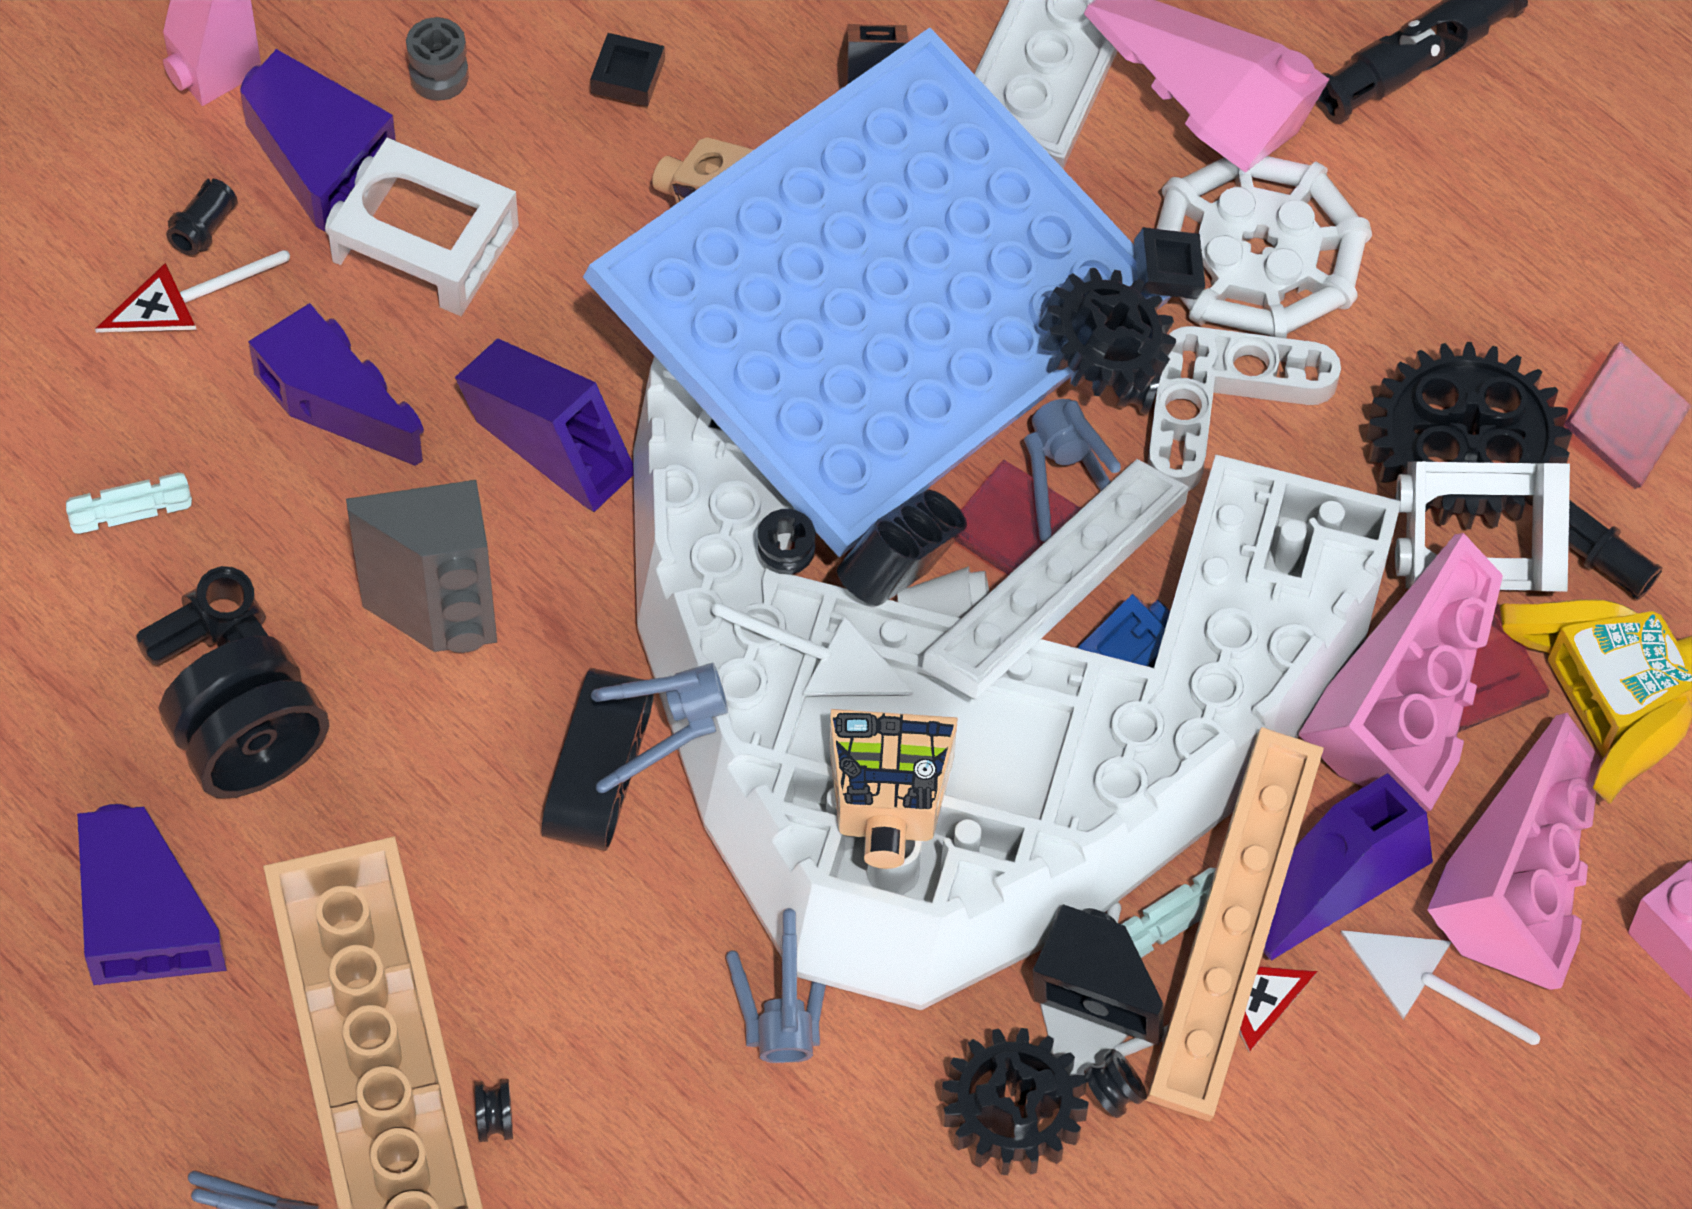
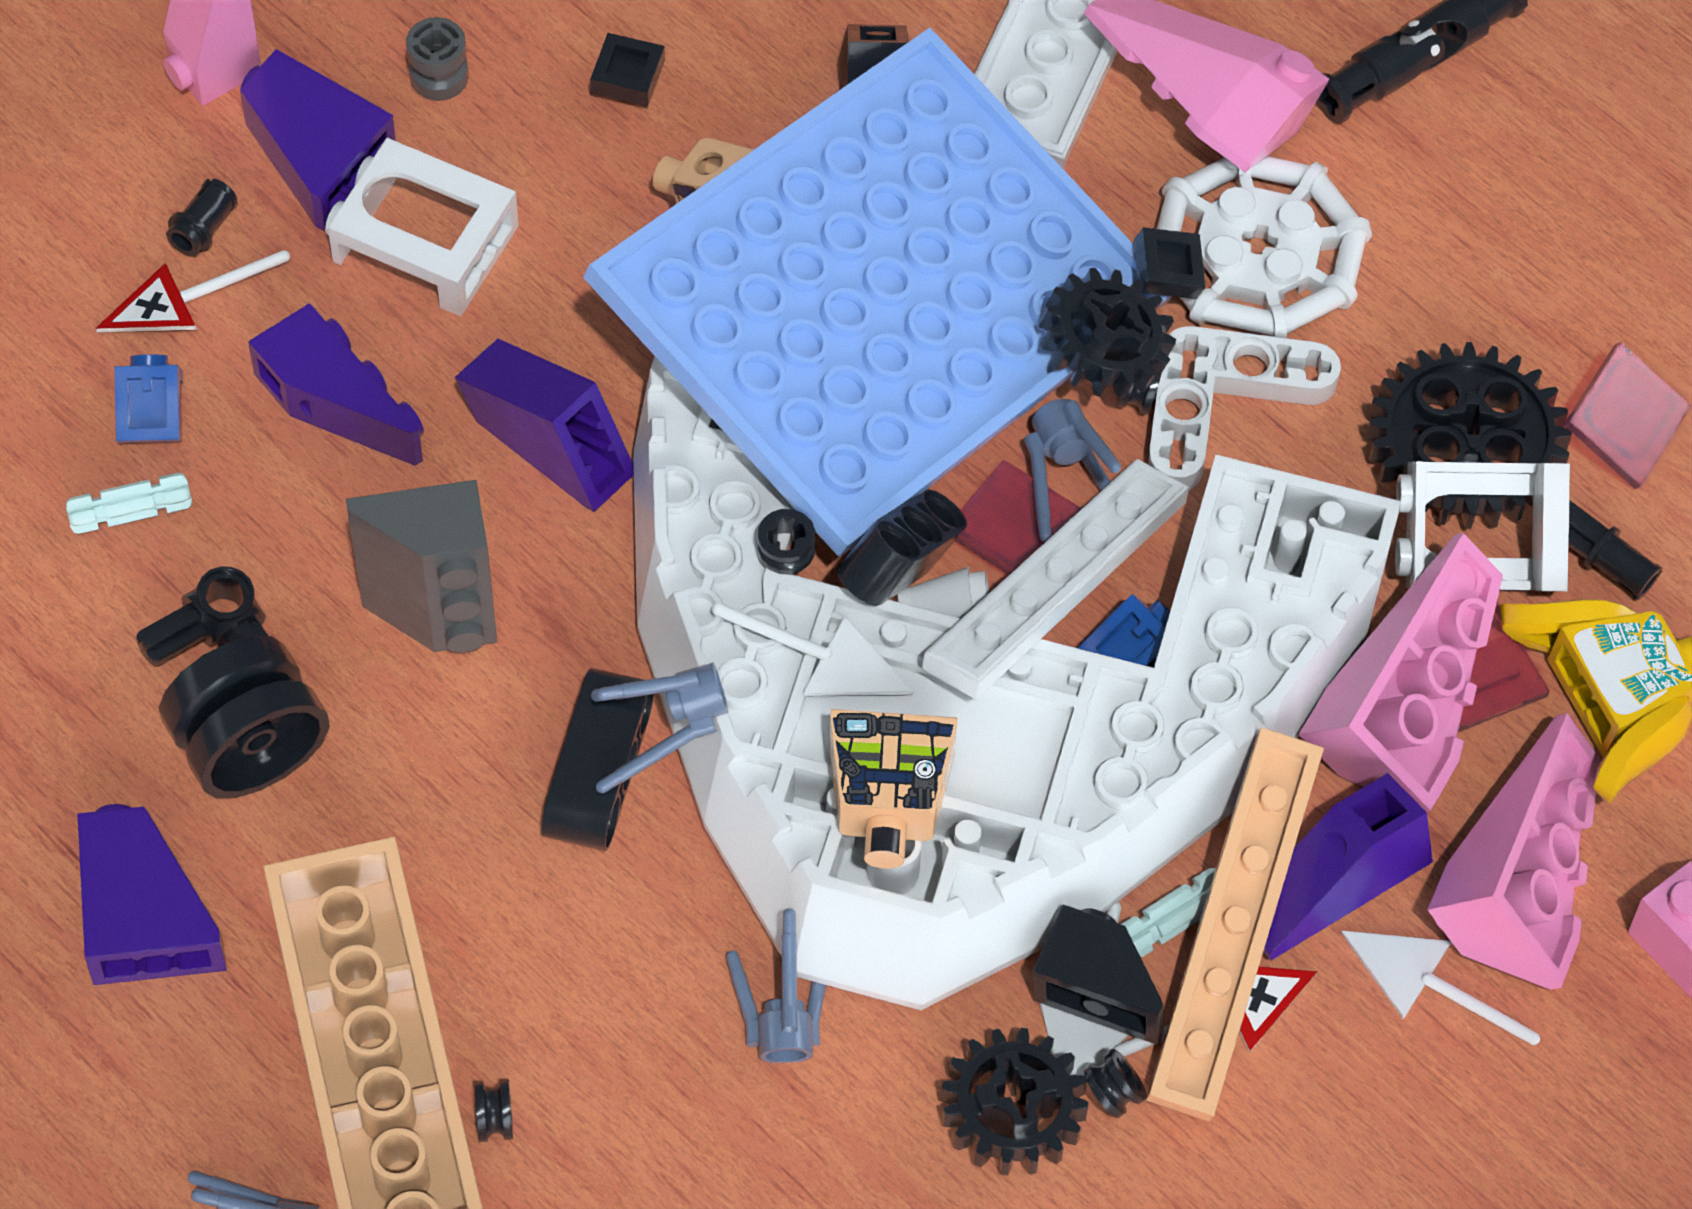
none -> bracket [114,354,183,443]

